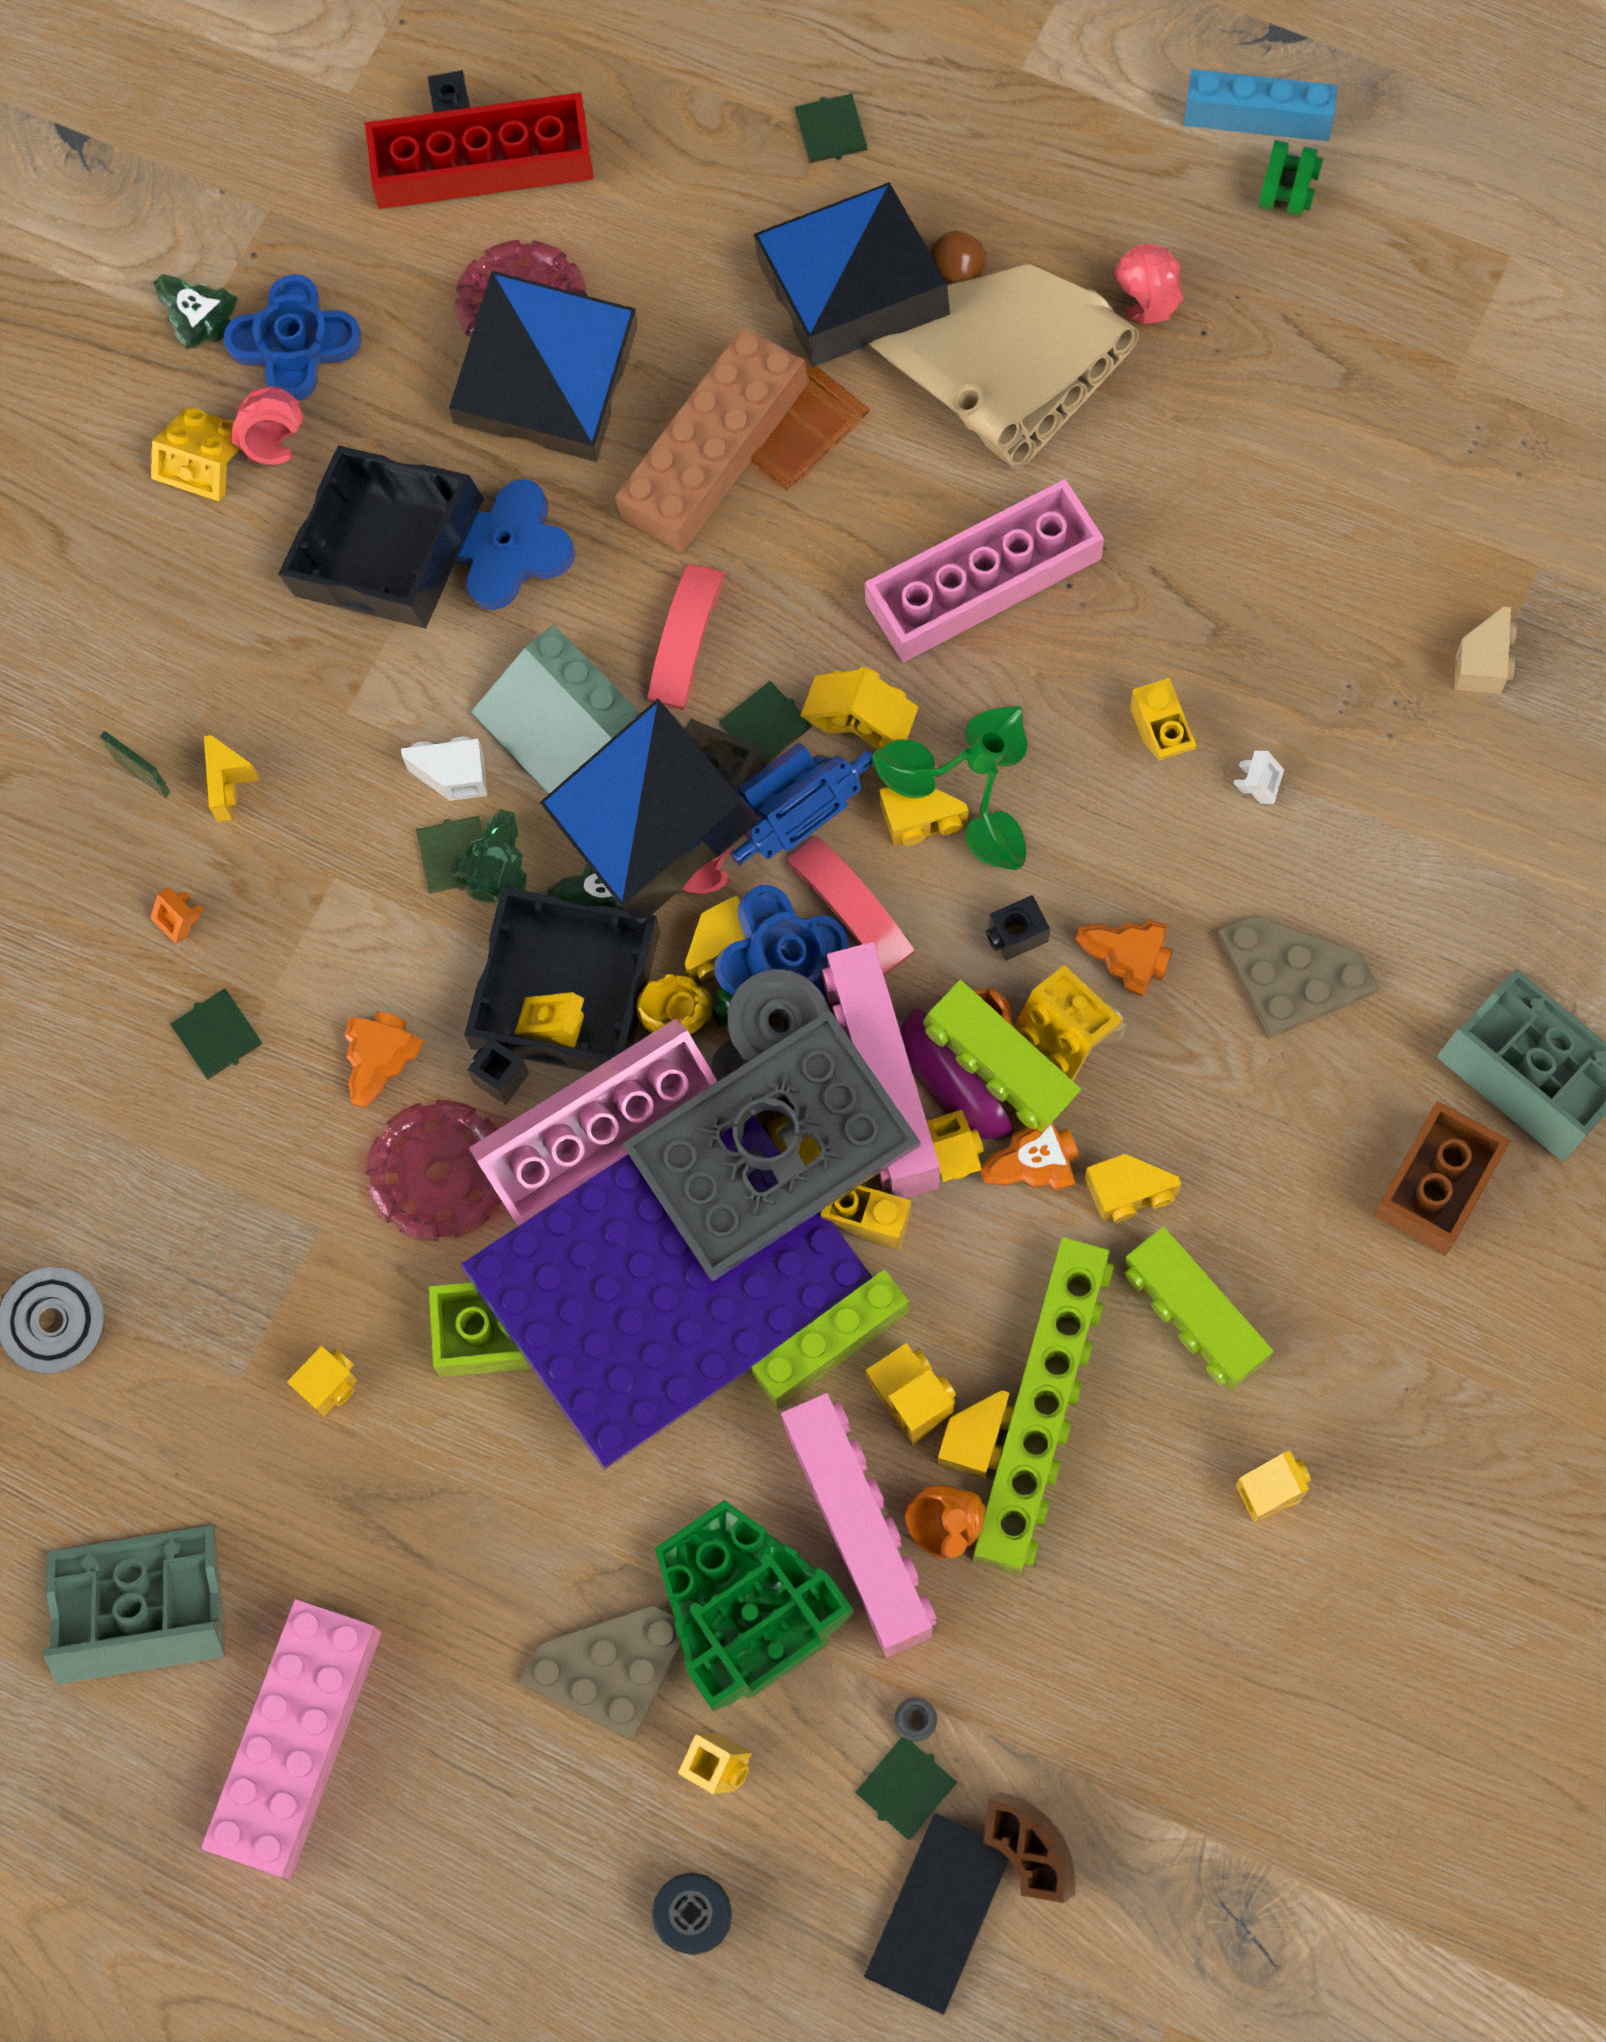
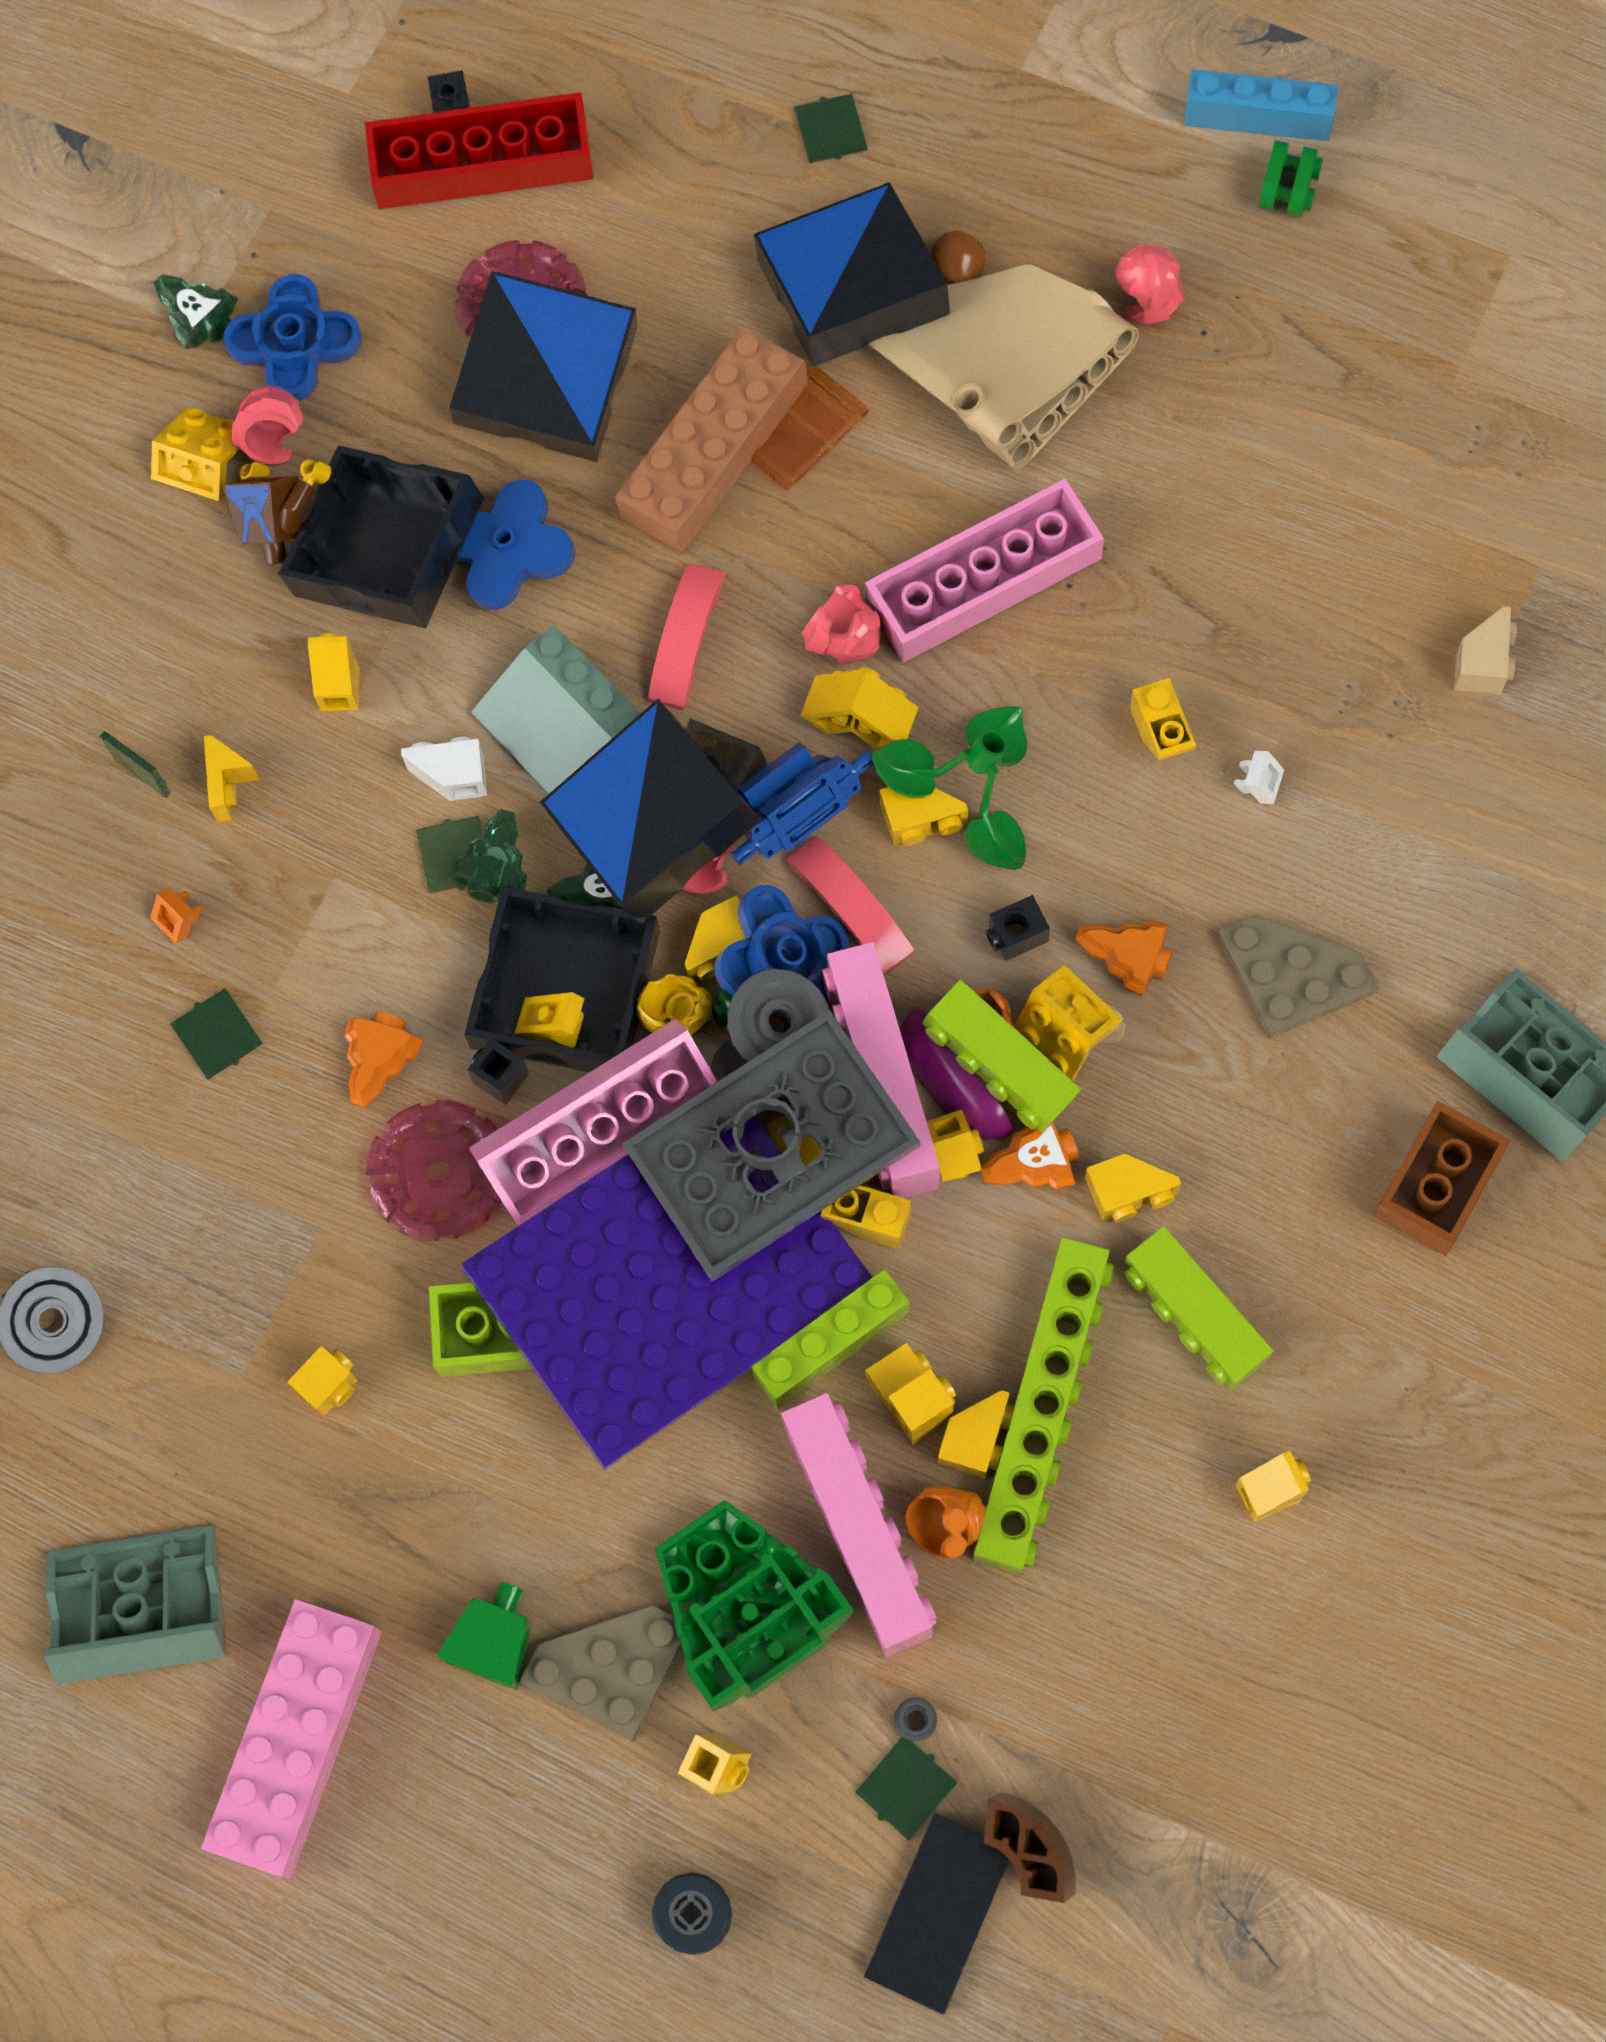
clear green piece [719,681,812,768] -> none
none -> reddish brown torso [223,459,331,565]
none -> yellow slope [308,633,360,712]
none -> green torso [437,1581,532,1691]
none -> coral helmet [801,584,880,665]

